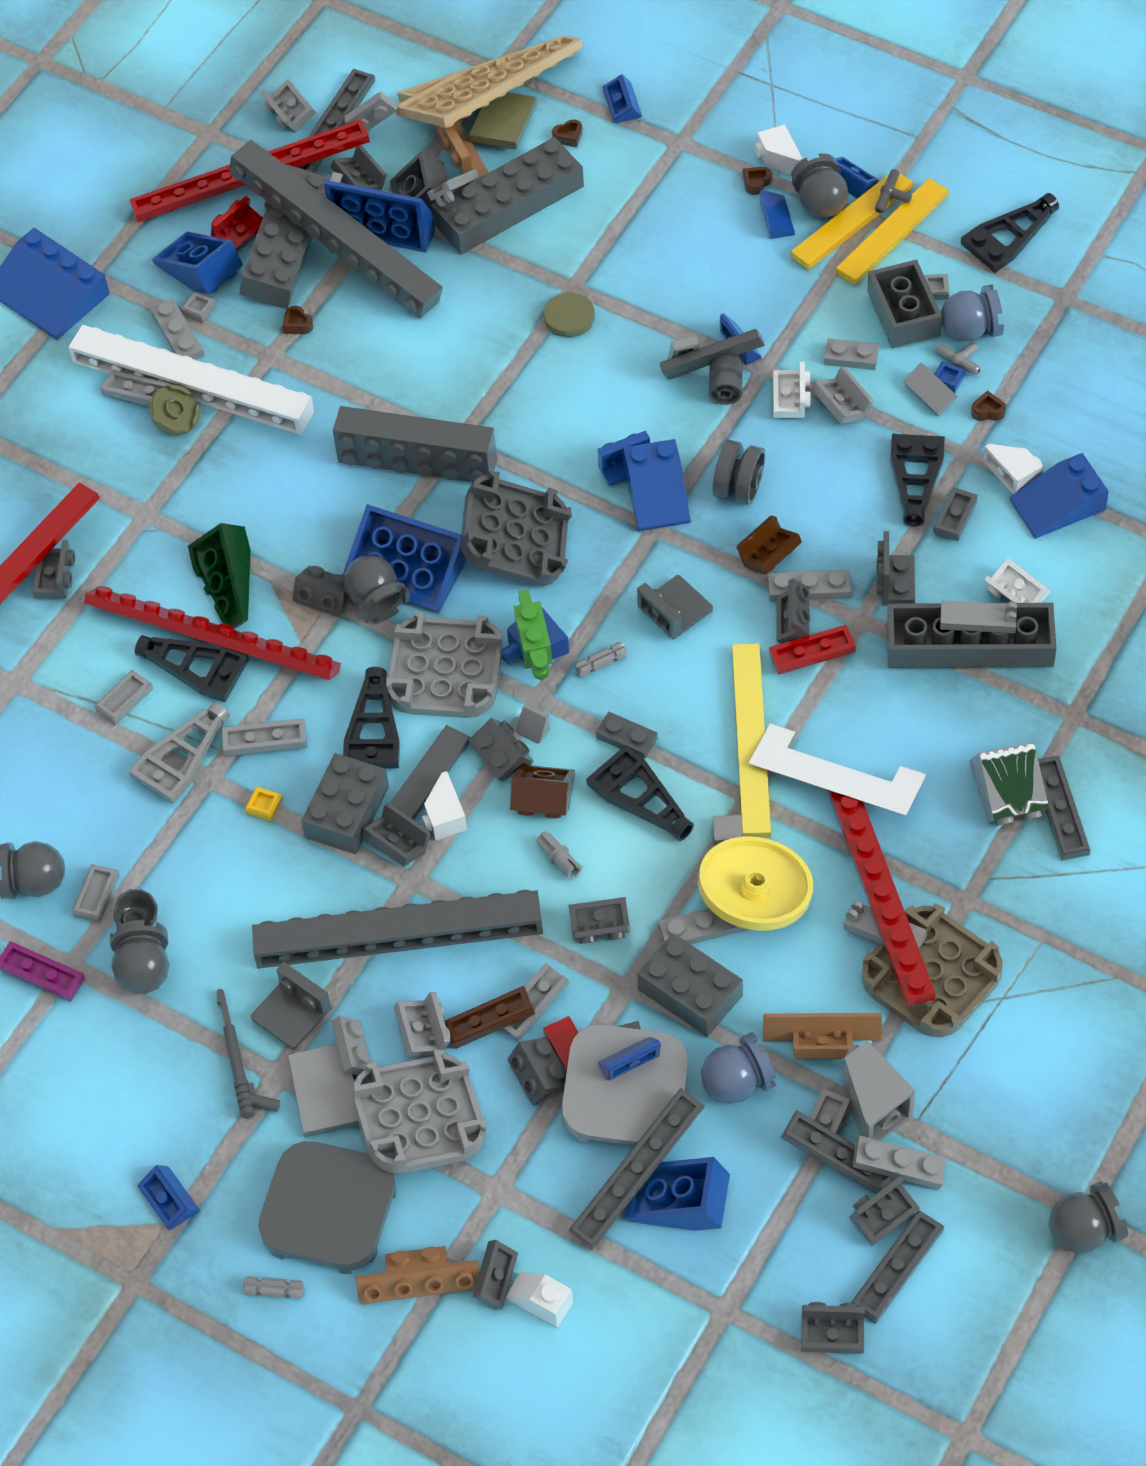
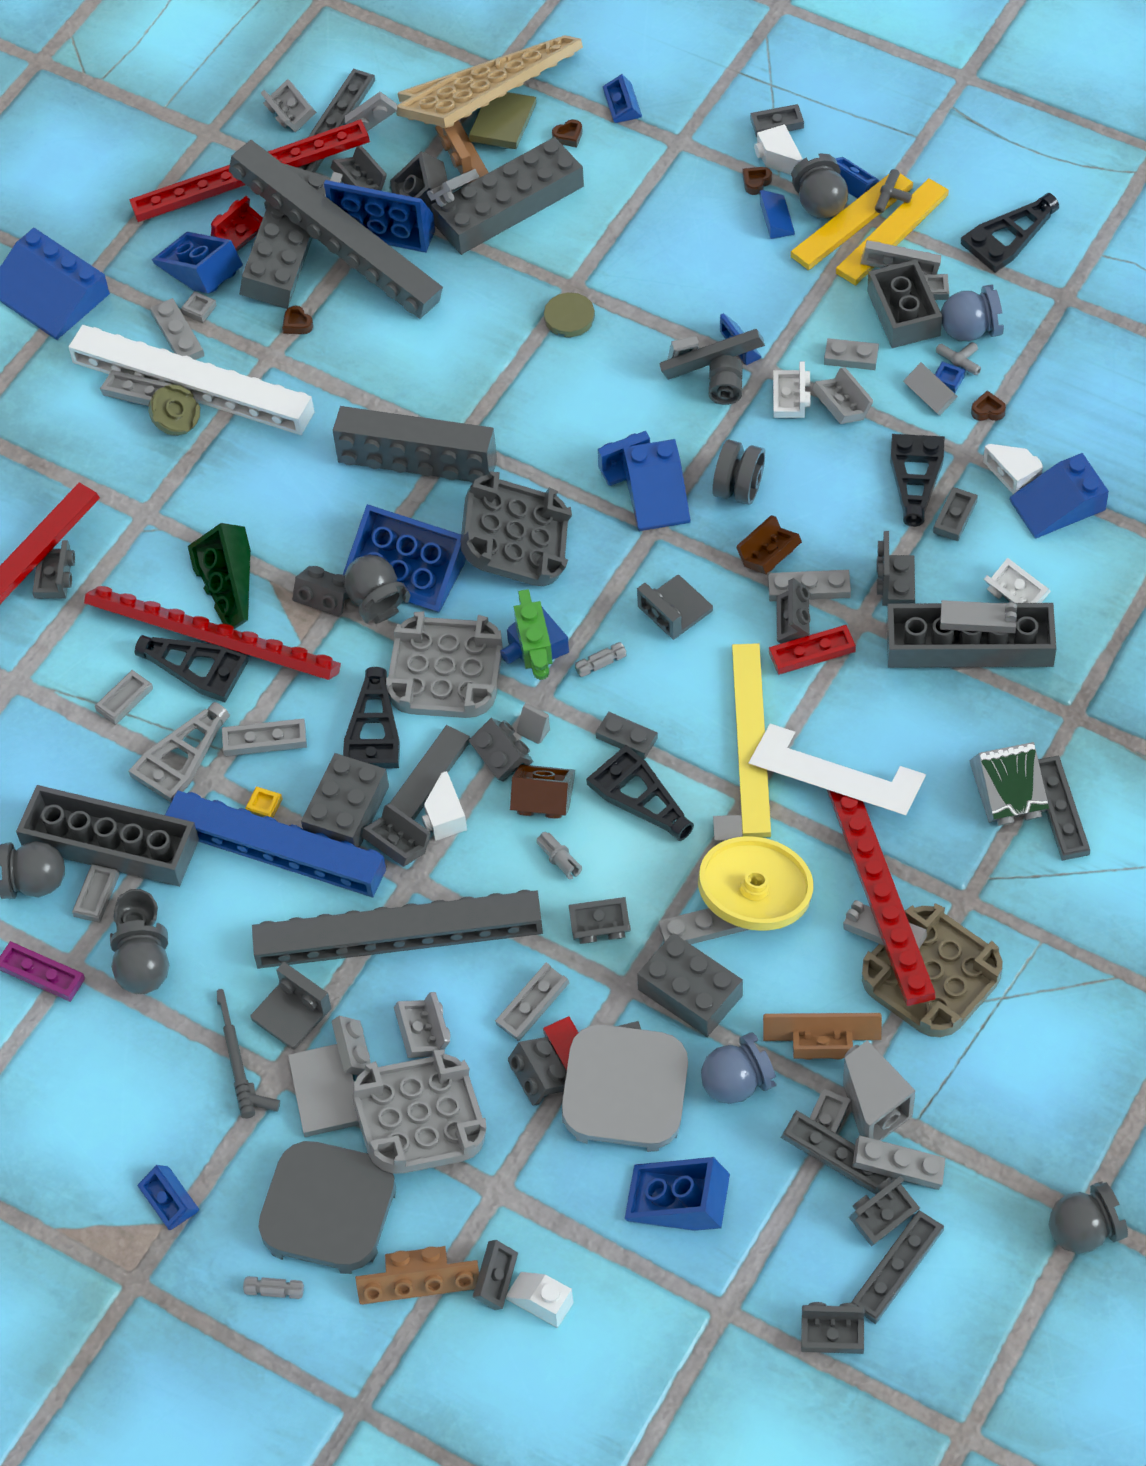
reddish brown tile [444,986,535,1049] -> none
dark grey tile [569,1088,705,1250] -> none
blue slope [598,1037,661,1081] -> none
none -> dark grey brick [16,785,199,887]
none -> blue brick [165,790,386,897]
none -> dark grey plate [750,104,804,137]
none -> light grey plate [861,240,941,275]

